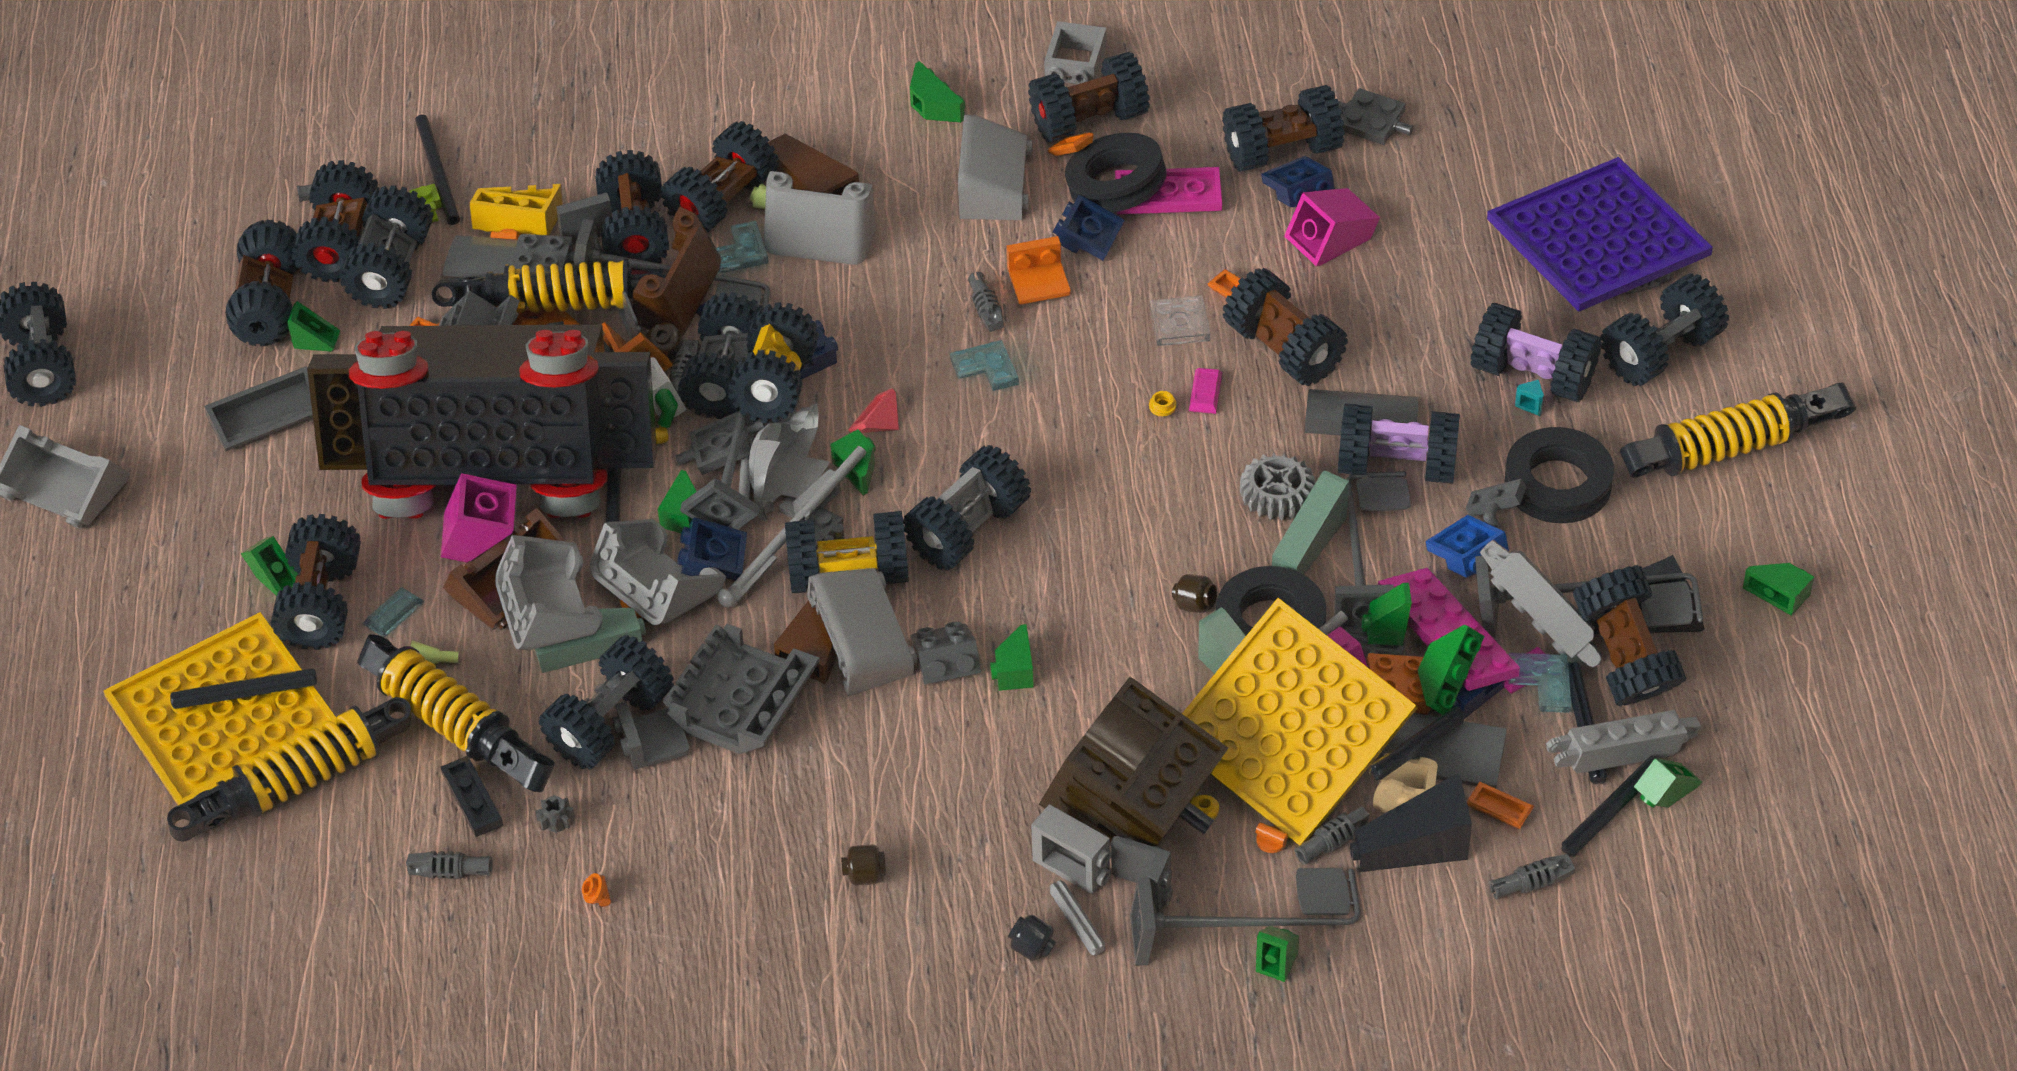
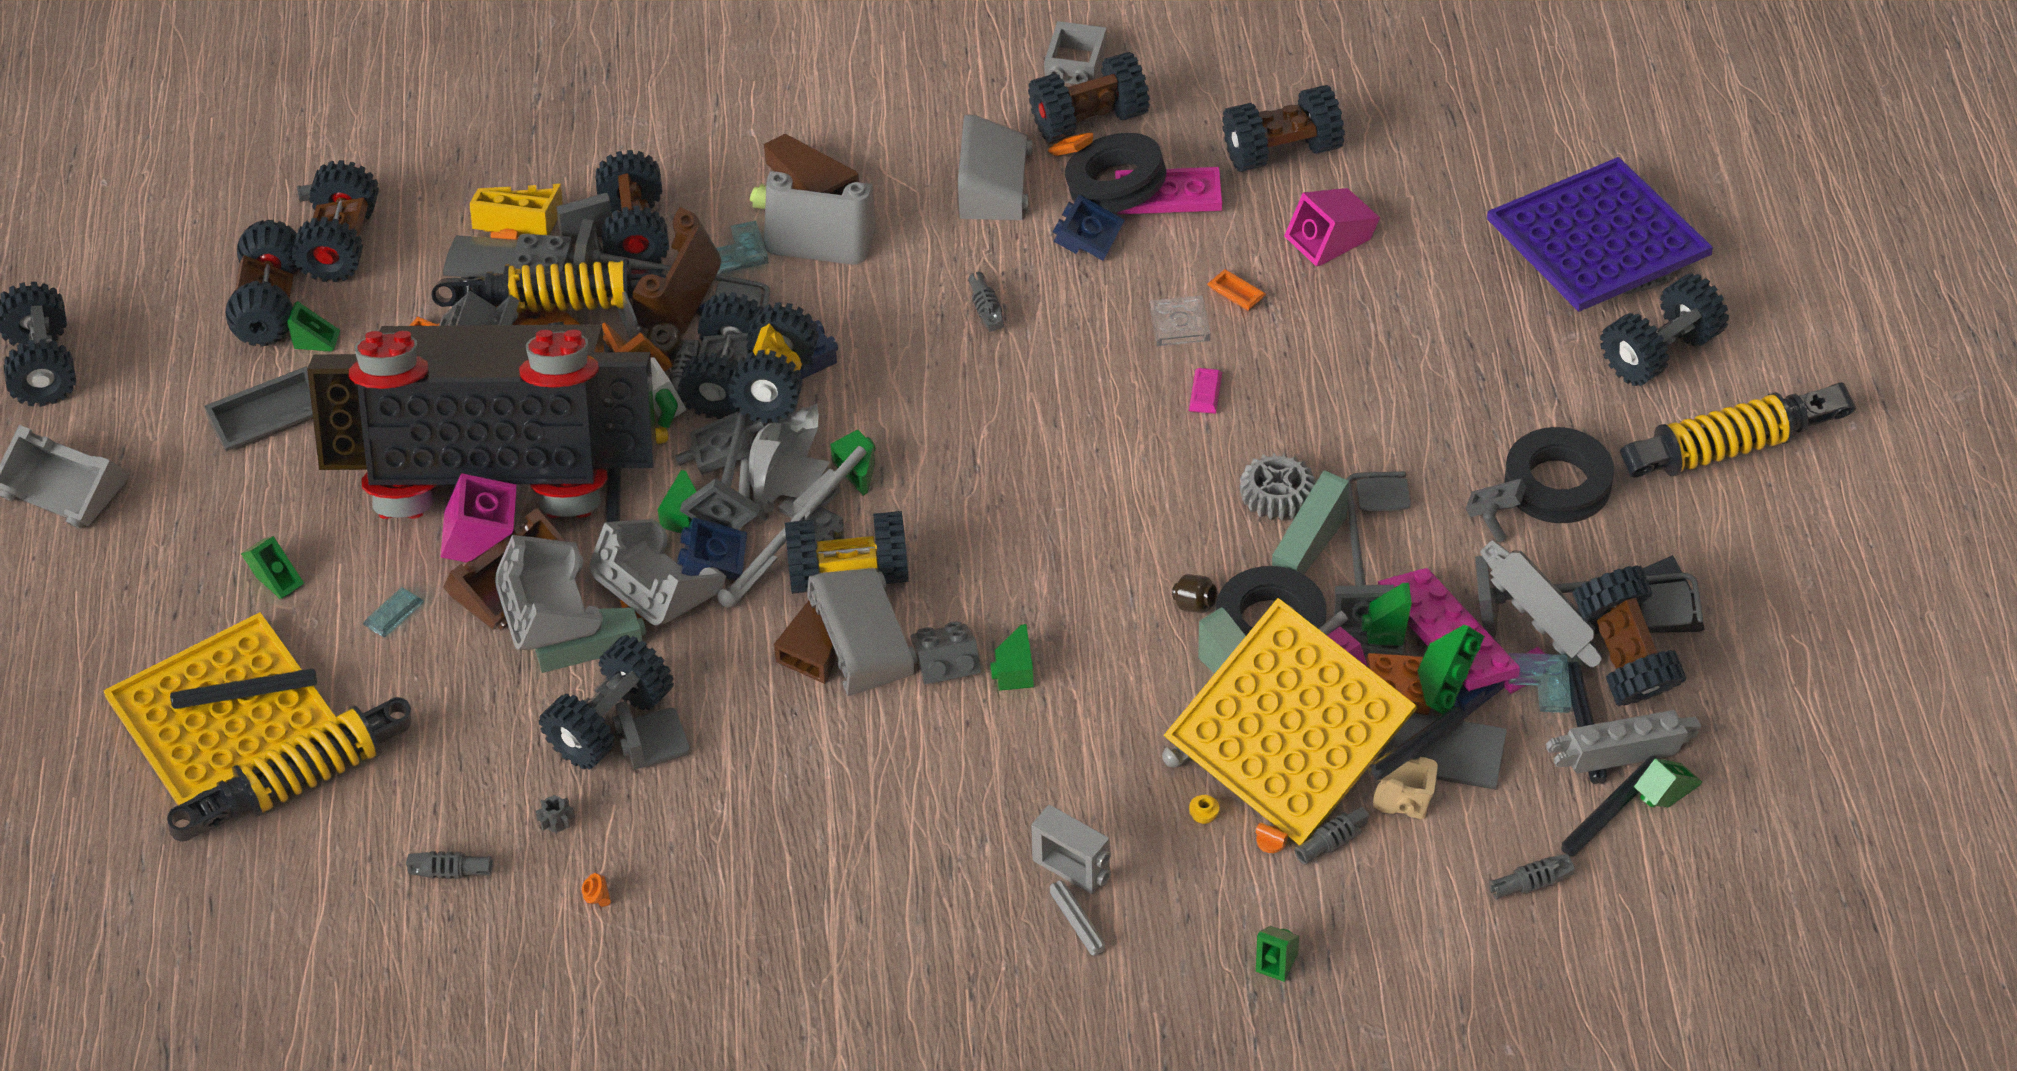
black plate [271,514,361,650] -> none
black plate [340,185,433,309] -> none
piece [357,634,555,792] -> none
yellowish green cone [405,640,459,664] -> none
lime plate [409,184,442,222] -> none
black piece [415,114,460,225] -> none
black plate [440,756,503,837] -> none
black plate [660,121,779,233] -> none
dark grey slope [663,623,820,754] -> none
dark brown head [841,844,886,886] -> none
coral slope [848,388,899,433] -> none
black plate [903,445,1031,571] -> none
green slope [910,61,966,123] -> none
clear light blue plate [950,340,1019,391] -> none
orange bracket [1006,236,1071,304] -> none
black head [1008,915,1056,961] -> none
dark brown piece [1039,676,1228,846] -> none
dark grey bracket [1111,836,1173,913] -> none
dark grey piece [1130,868,1361,966] -> none
yellow plate [1149,391,1176,416] -> none
black plate [1223,268,1348,386] -> none
dark blue plate [1261,156,1335,207] -> none
dark grey slope [1305,389,1419,436] -> none
dark grey plate [1338,88,1414,145] -> none
black plate [1338,403,1460,484] -> none
black slope [1350,775,1472,872] -> none
blue plate [1425,515,1509,578] -> none
orange tile [1467,782,1534,829] -> none
black plate [1470,302,1602,402] -> none
teal slope [1515,379,1544,416] -> none
green slope [1742,563,1814,616] -> none

